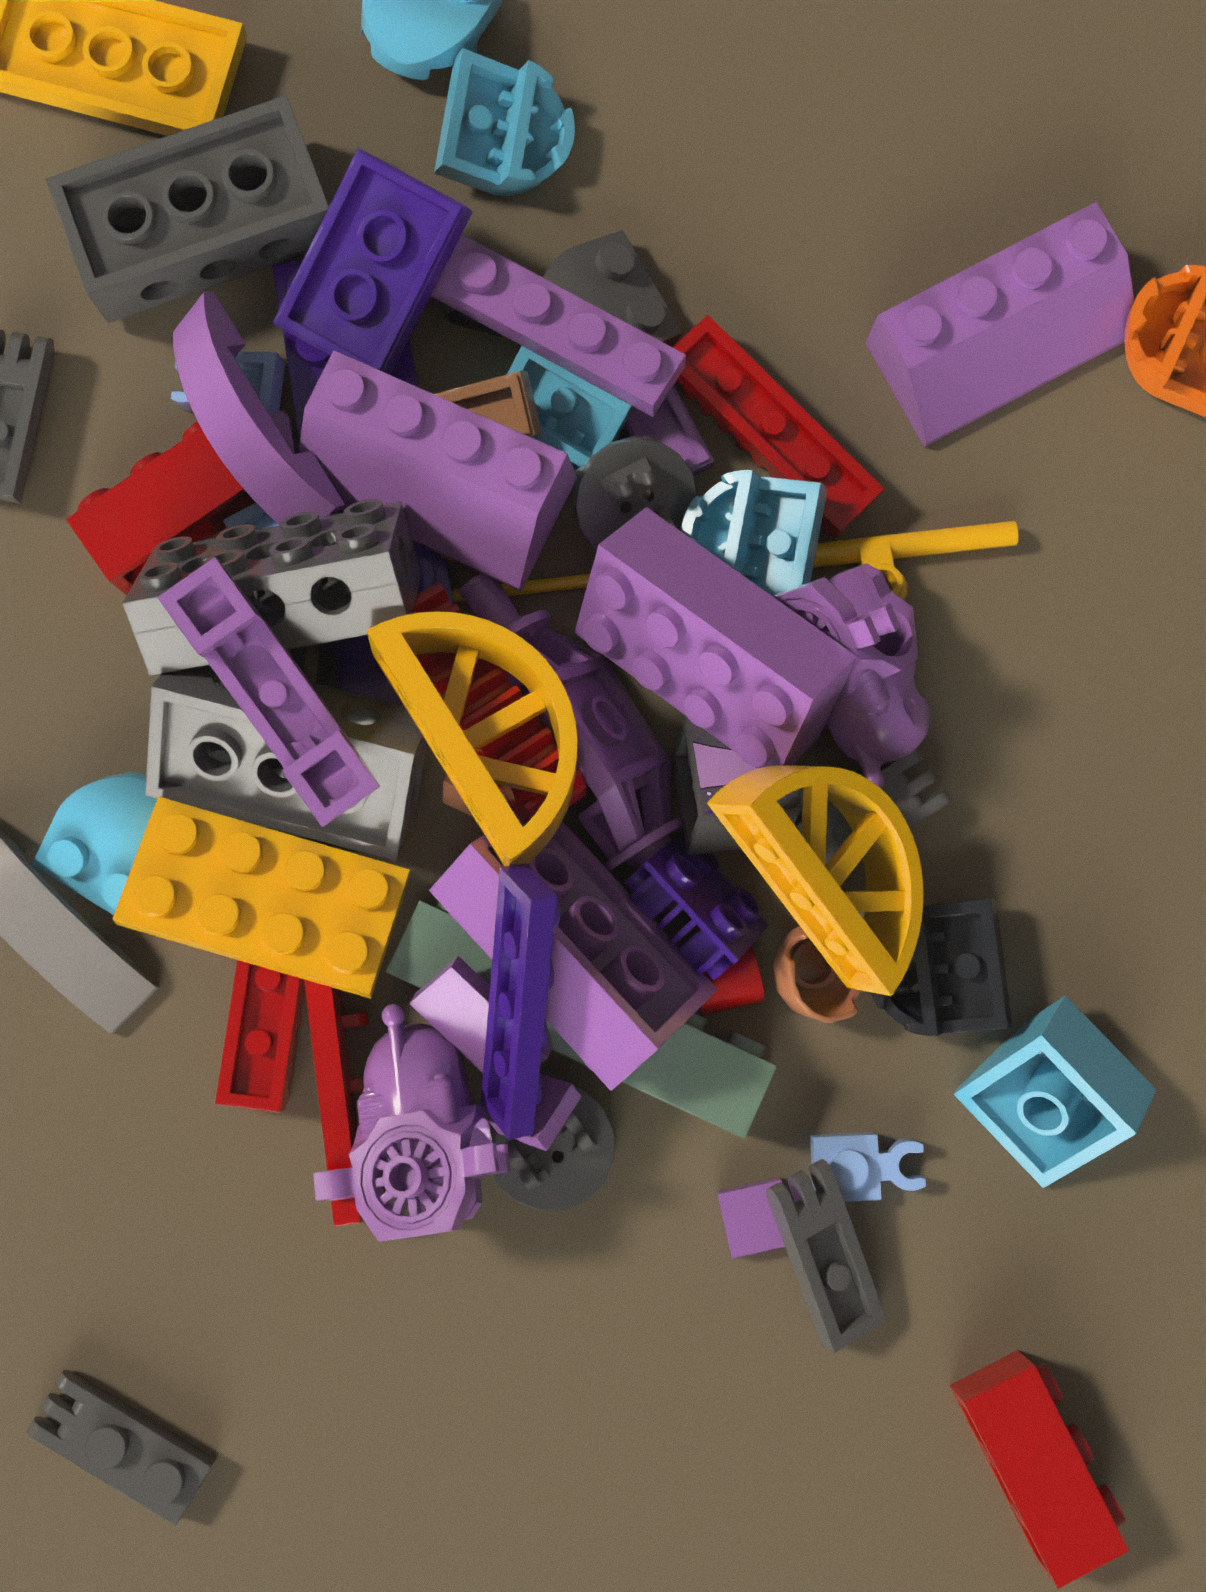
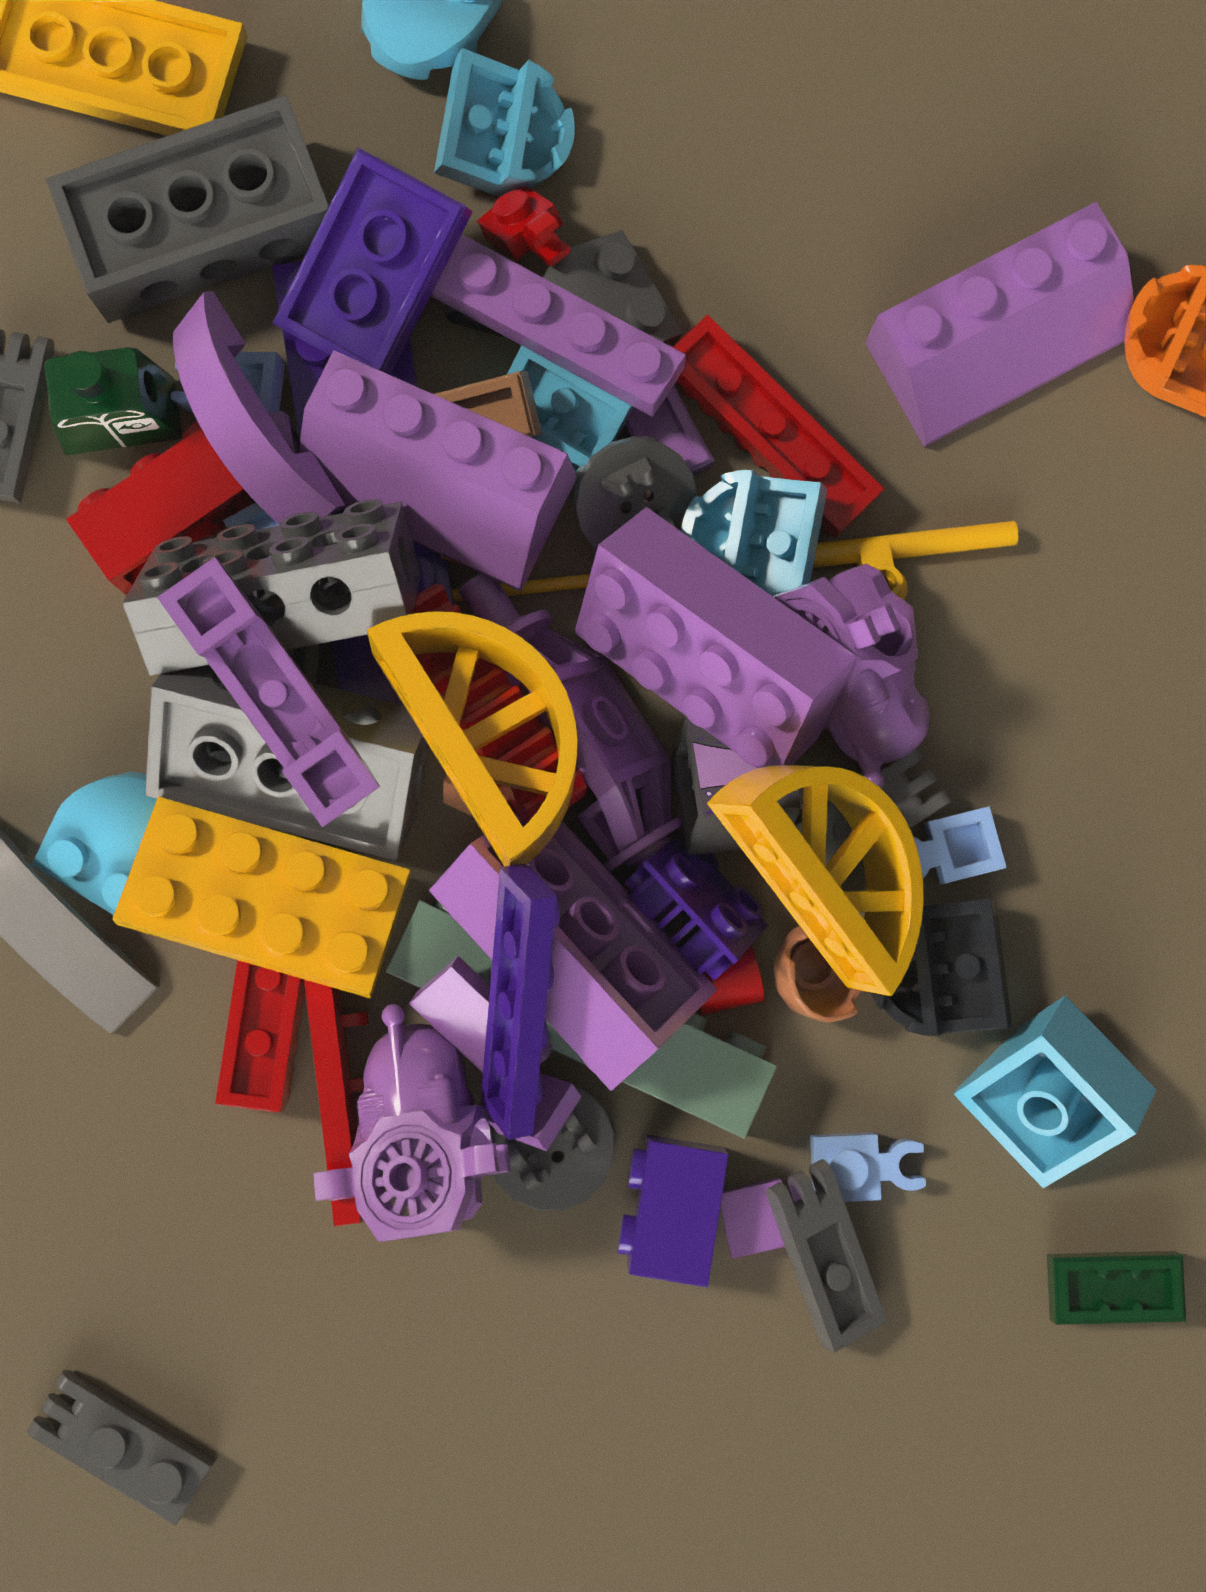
red brick [949,1350,1129,1589] -> none
none -> dark green torso [44,347,182,455]
none -> red plate [476,186,572,267]
none -> dark purple brick [617,1134,728,1288]
none -> light blue plate [913,806,1007,885]
none -> dark green plate [1047,1251,1186,1325]

